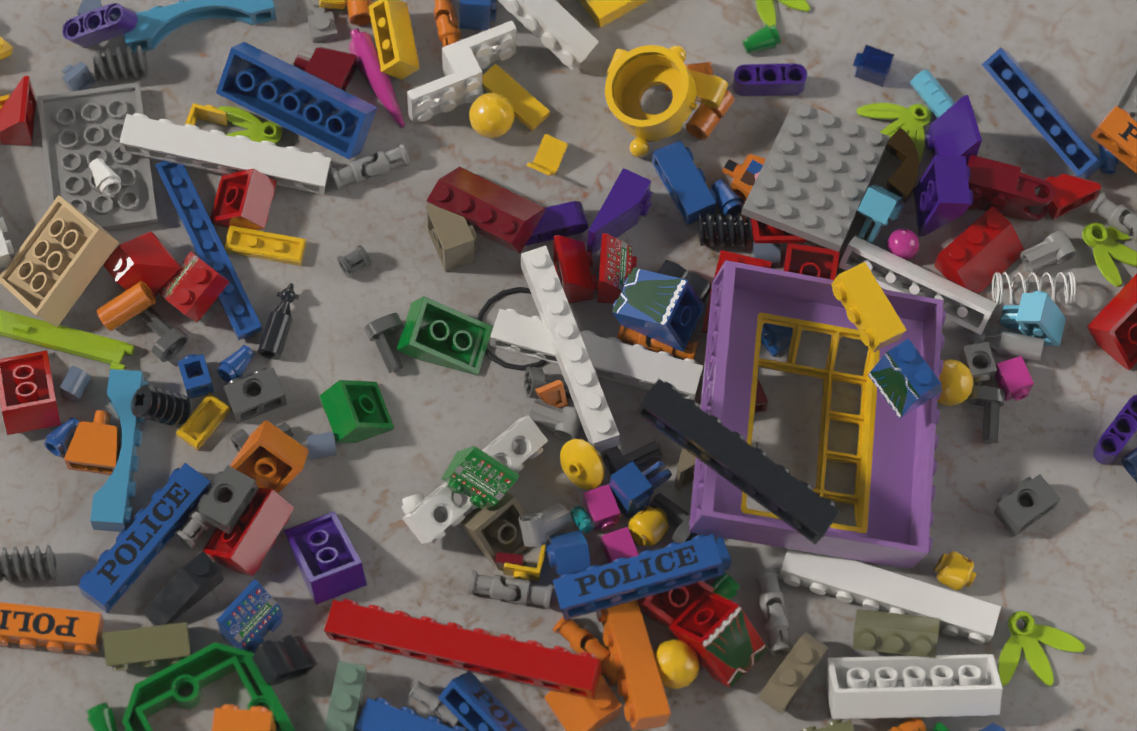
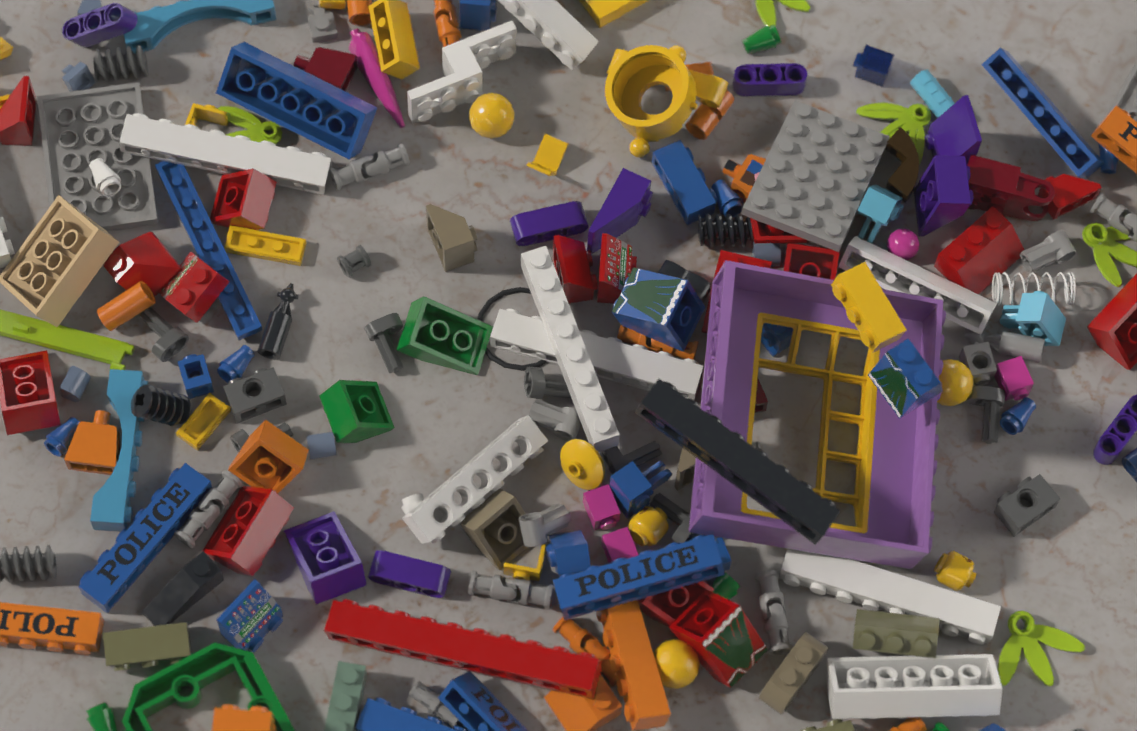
dark grey brick [198,465,259,535] -> none
black brick [252,635,317,686] -> none
dark red slope [426,166,546,254] -> none
green slope [442,446,520,509] -> none
yellow tile [482,64,550,131] -> none
dark red tile [495,552,526,568] -> none
orange tile [535,380,568,408] -> none
teal piece [570,504,595,534] -> none
none -> dark purple beam [368,550,451,598]
none -> blue cone [1000,397,1036,435]

